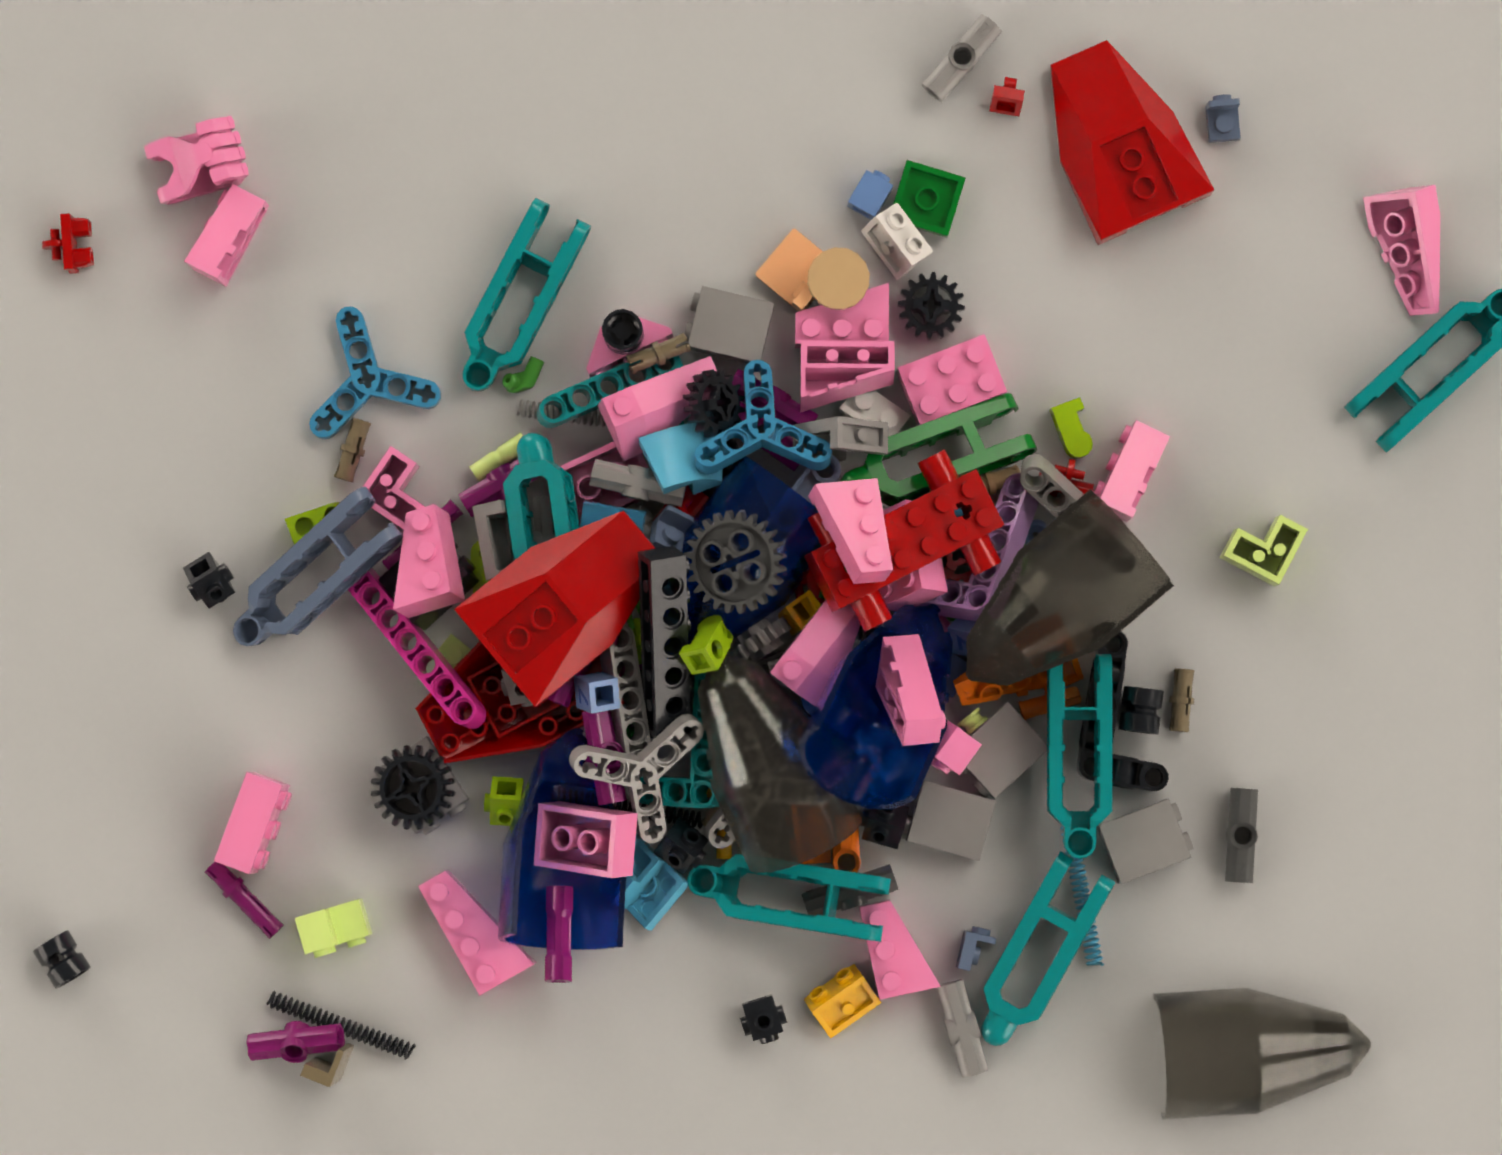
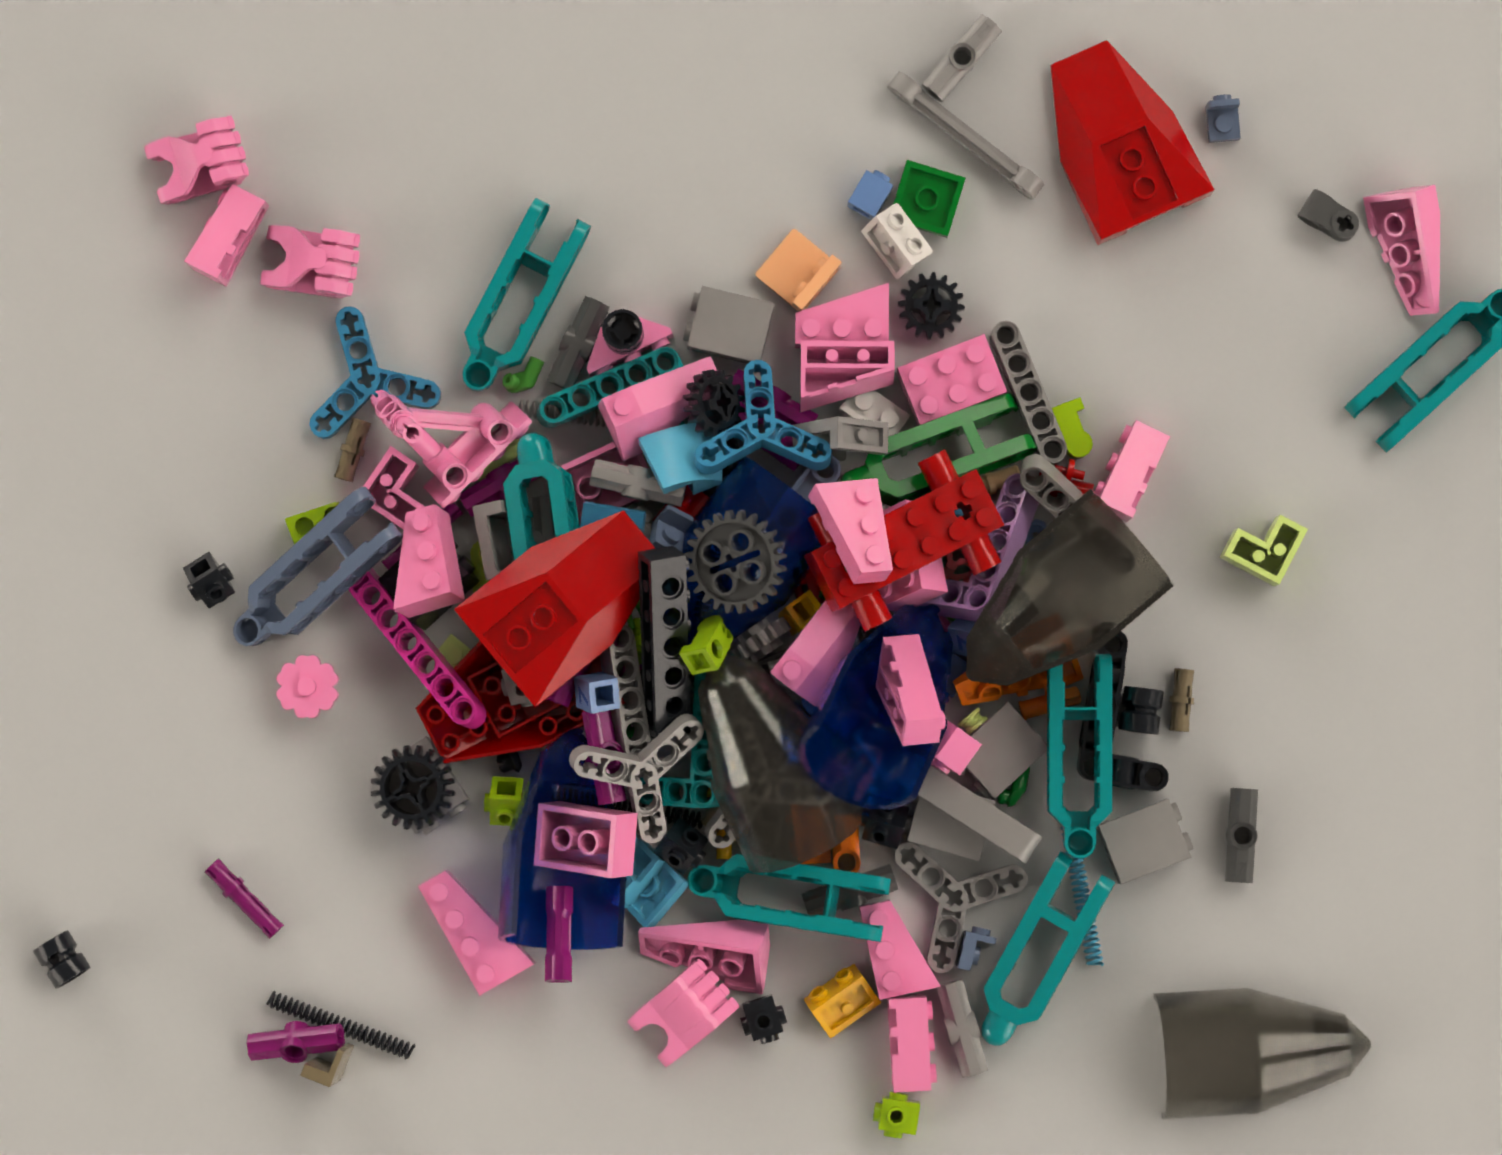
red hips [42,213,94,274] -> none
bright pink brick [214,772,292,874] -> none
yellowish green brick [295,898,372,958] -> none
dark tan pin [626,333,691,374] -> none
tan tile [807,247,870,310] -> none
red tile [989,77,1025,117] -> none
none -> bright pink piece [260,225,360,299]
none -> bright pink plant [276,655,339,718]
none -> bright pink plate [370,390,532,508]
none -> black piece [496,752,522,773]
none -> dark grey piece [547,296,610,389]
none -> bright pink piece [627,959,740,1067]
none -> bright pink wedge [638,920,770,994]
none -> lime brick [873,1091,920,1138]
none -> light grey piece [887,71,1044,200]
none -> bright pink wedge [887,994,937,1093]
none -> light grey piece [894,842,1028,973]
none -> light grey beam [896,754,1042,864]
none -> light grey beam [990,321,1067,465]
none -> green arm [997,767,1030,807]
none -> dark grey piece [1297,189,1359,242]

